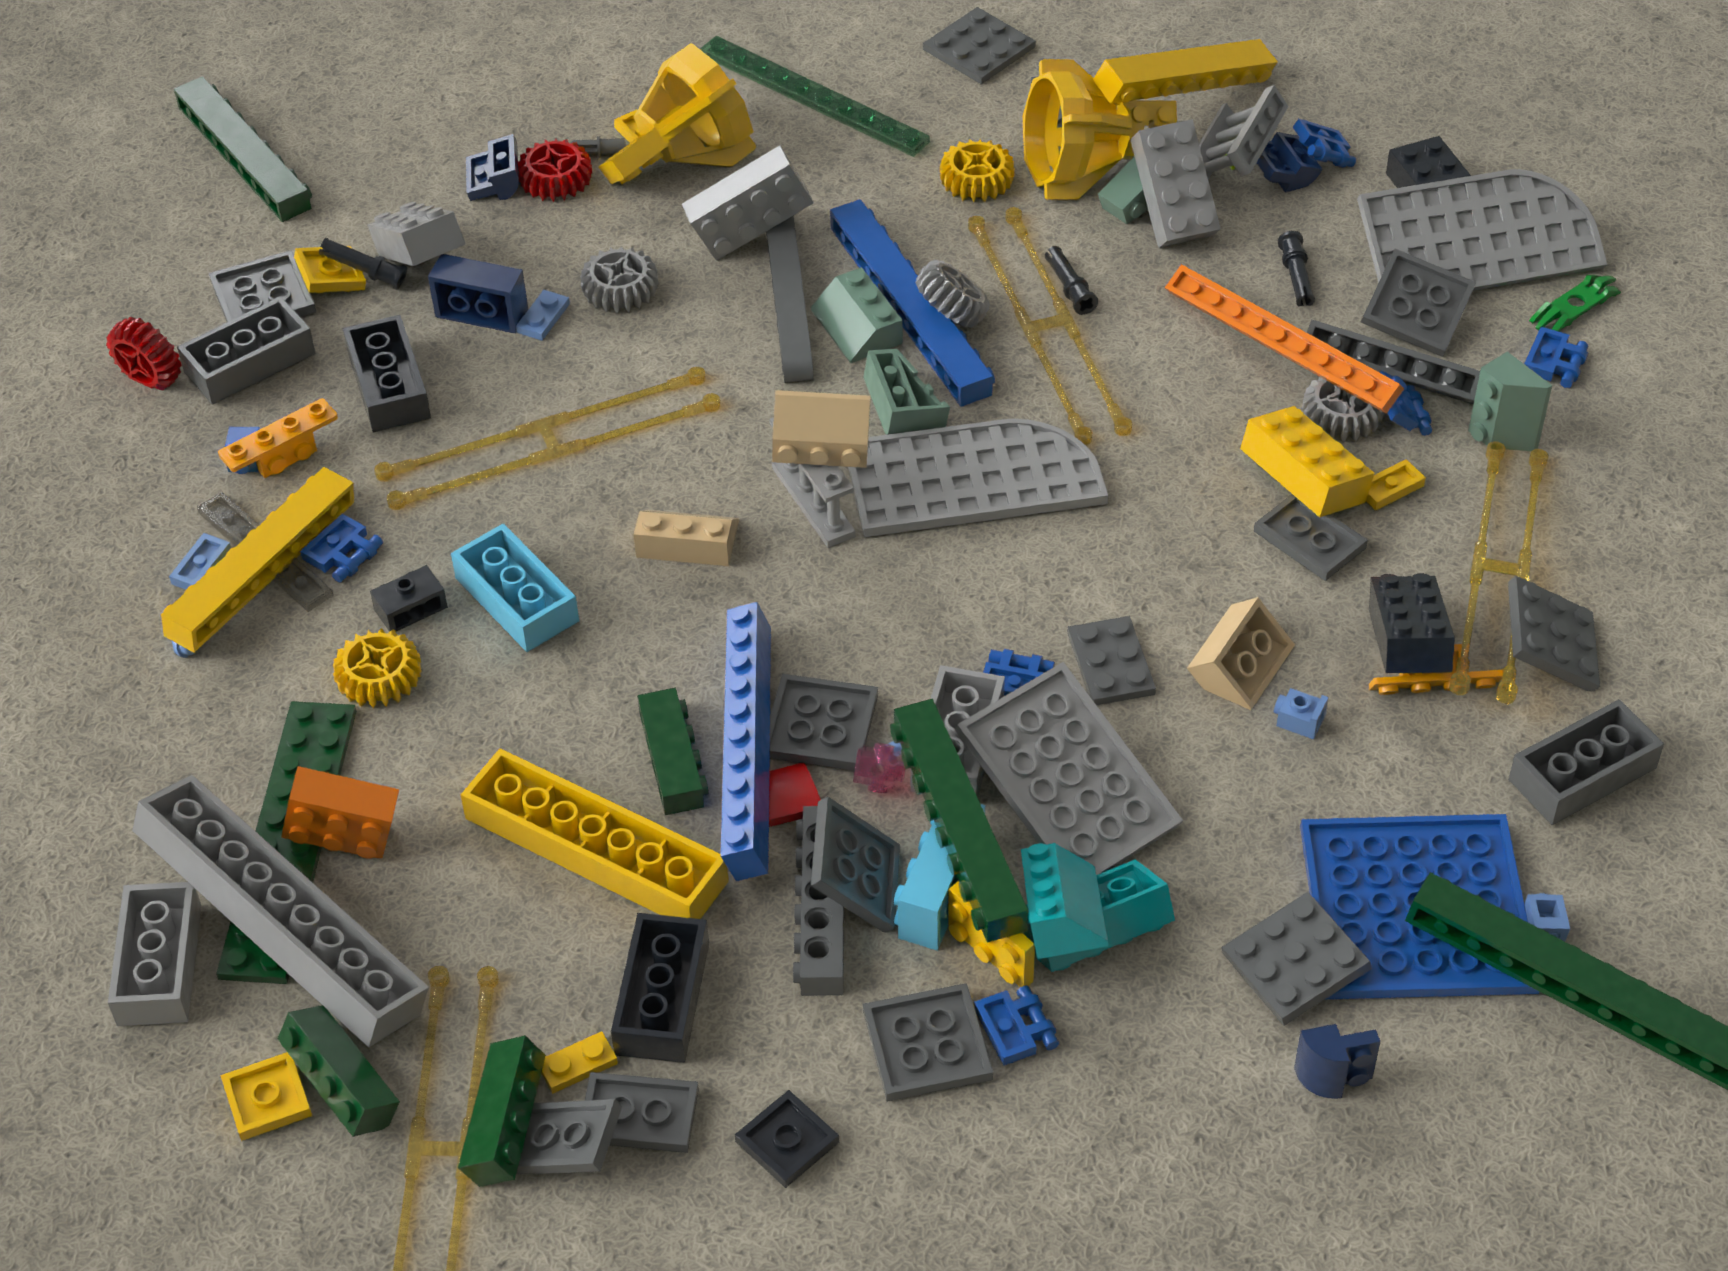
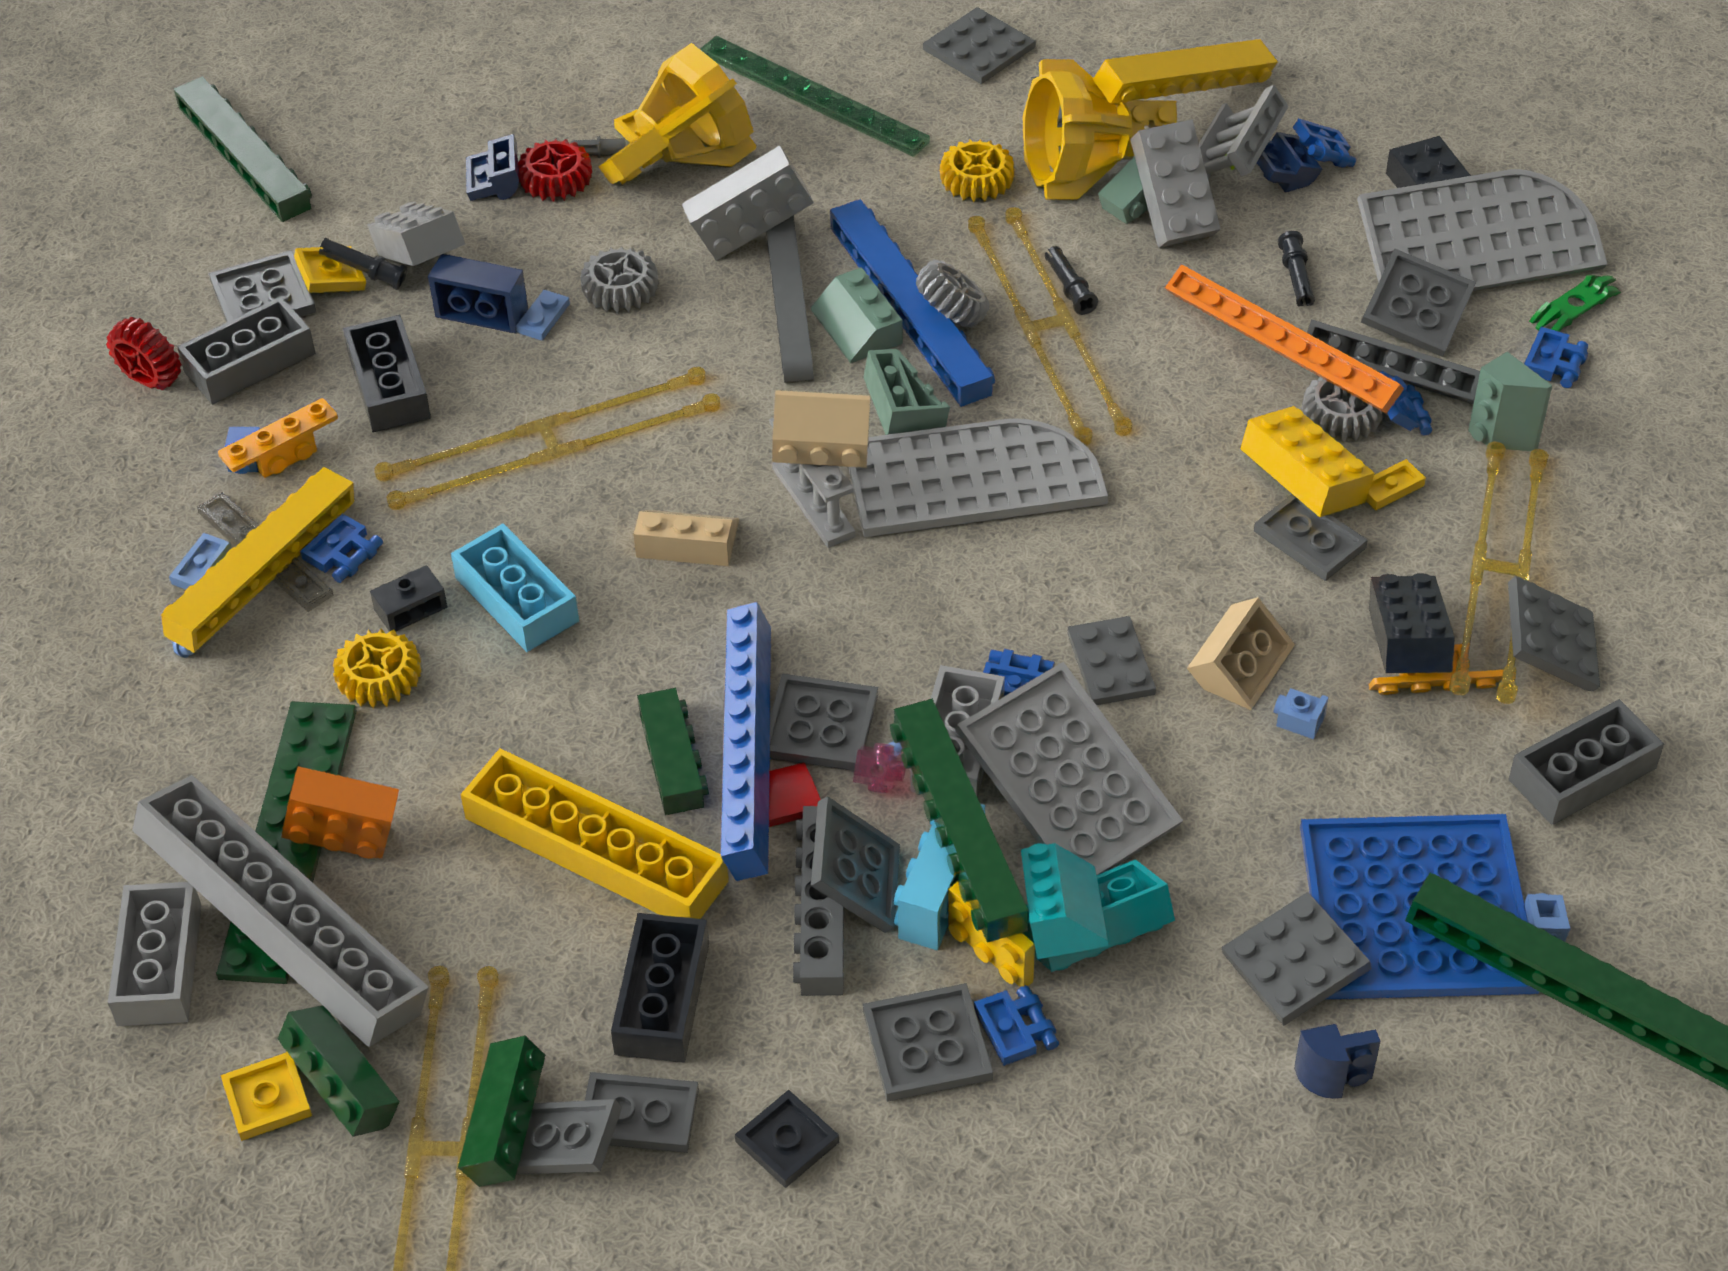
yellow plate [541,1031,618,1094] -> none

